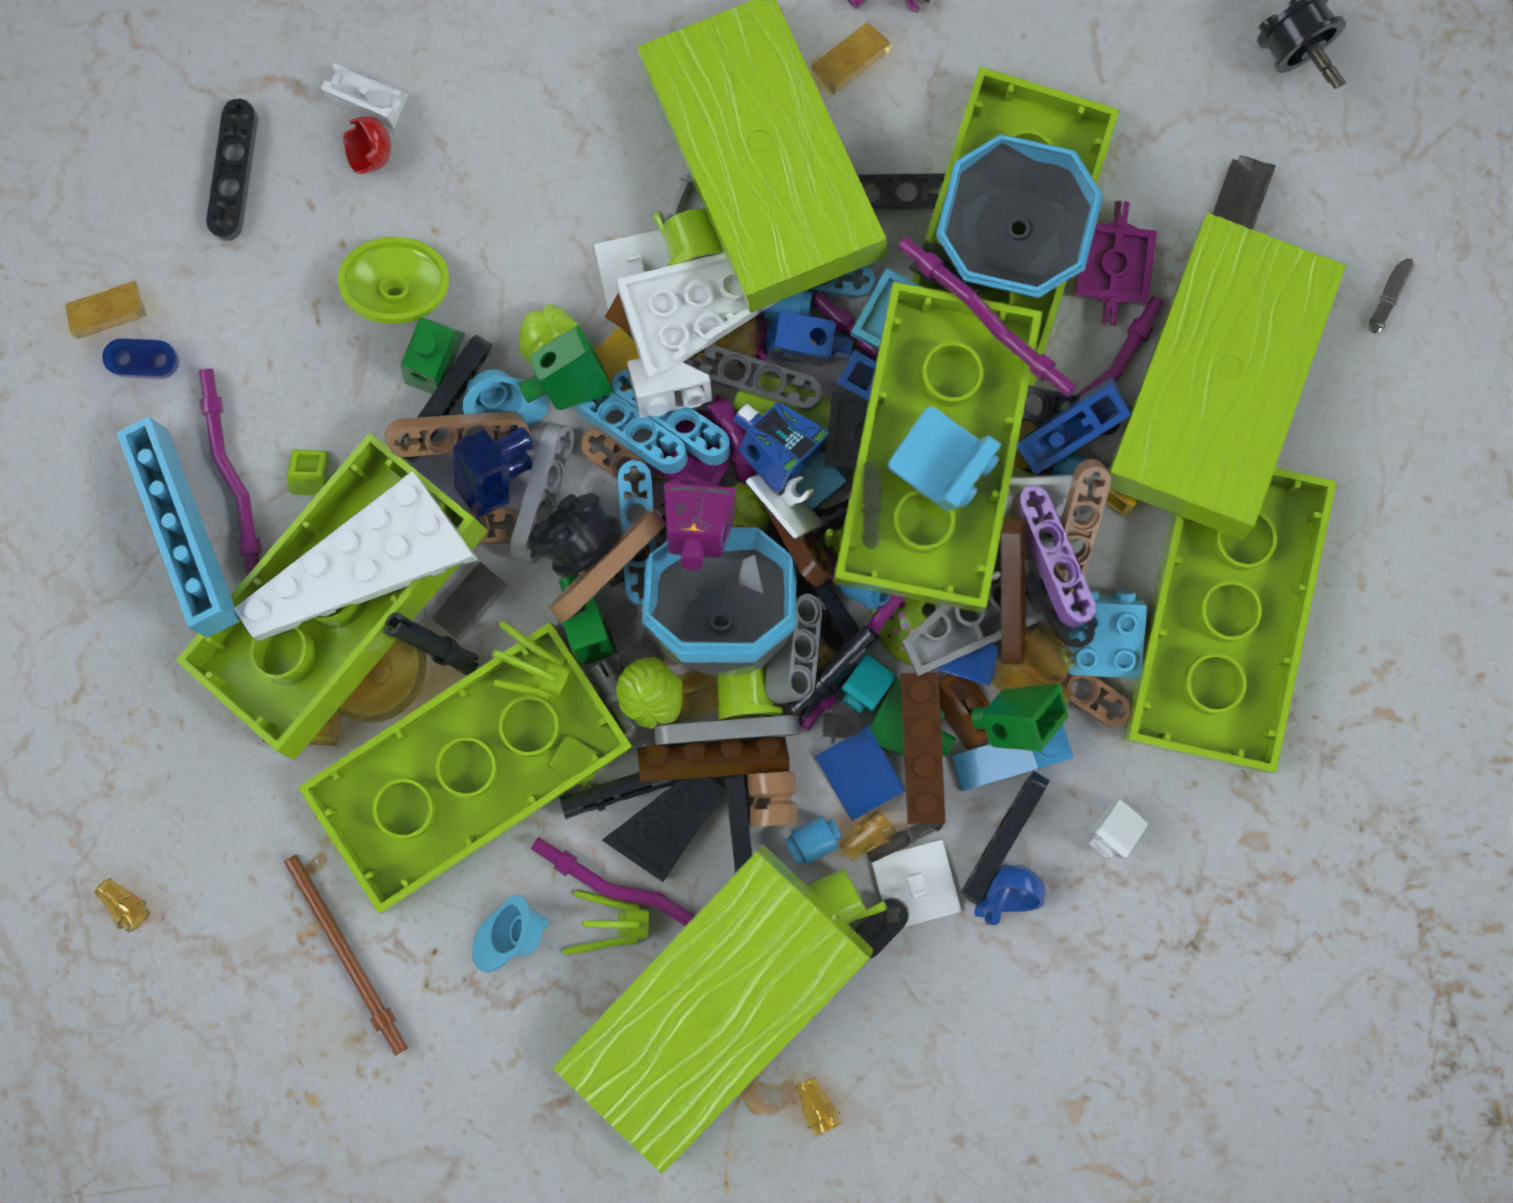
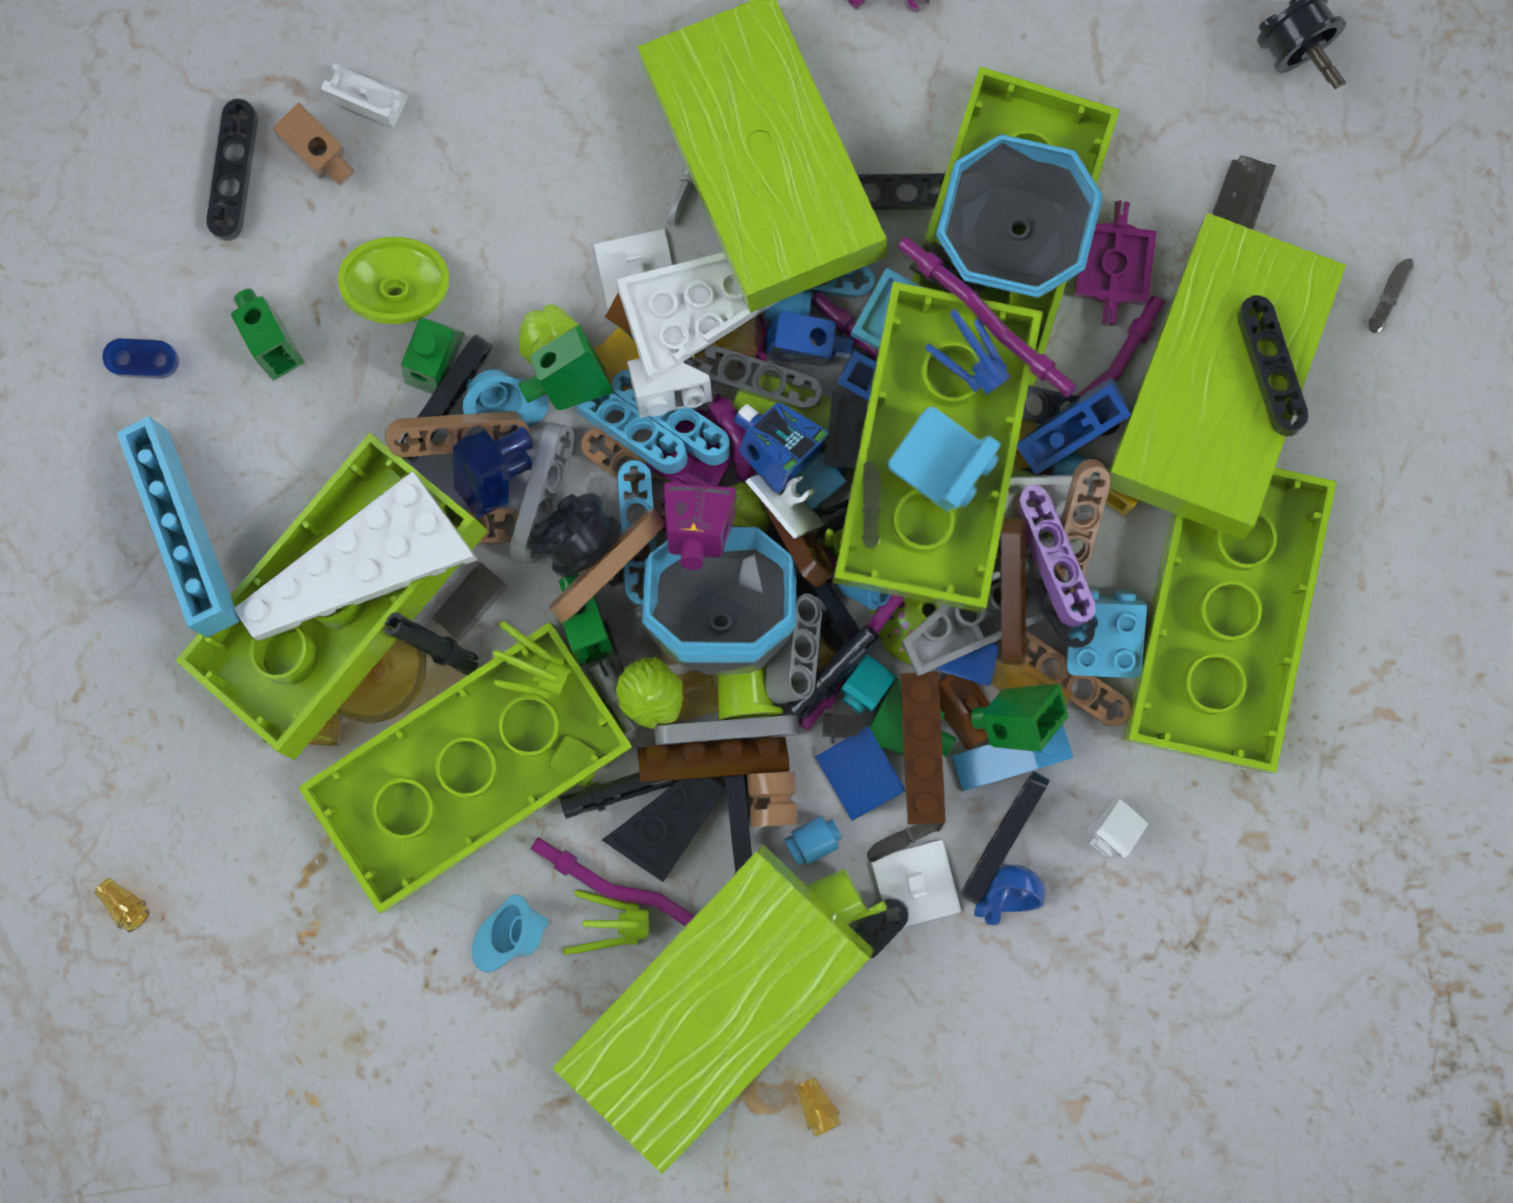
clear yellow slope [65,281,147,339] -> none
magenta bar [199,369,262,577] -> none
dark orange bar [284,854,408,1056] -> none
lime slope [286,449,329,496] -> none
red hair [343,116,391,175] -> none
lime hat [653,209,723,267] -> none
clear yellow slope [811,22,891,95] -> none
clear yellow cone [839,809,896,861] -> none
clear yellow brick [1026,626,1075,680] -> none
none -> green torso [231,288,305,381]
none -> medium nougat torso [273,102,355,186]
none -> blue plant [925,309,1011,395]
none -> black beam [1237,295,1309,437]

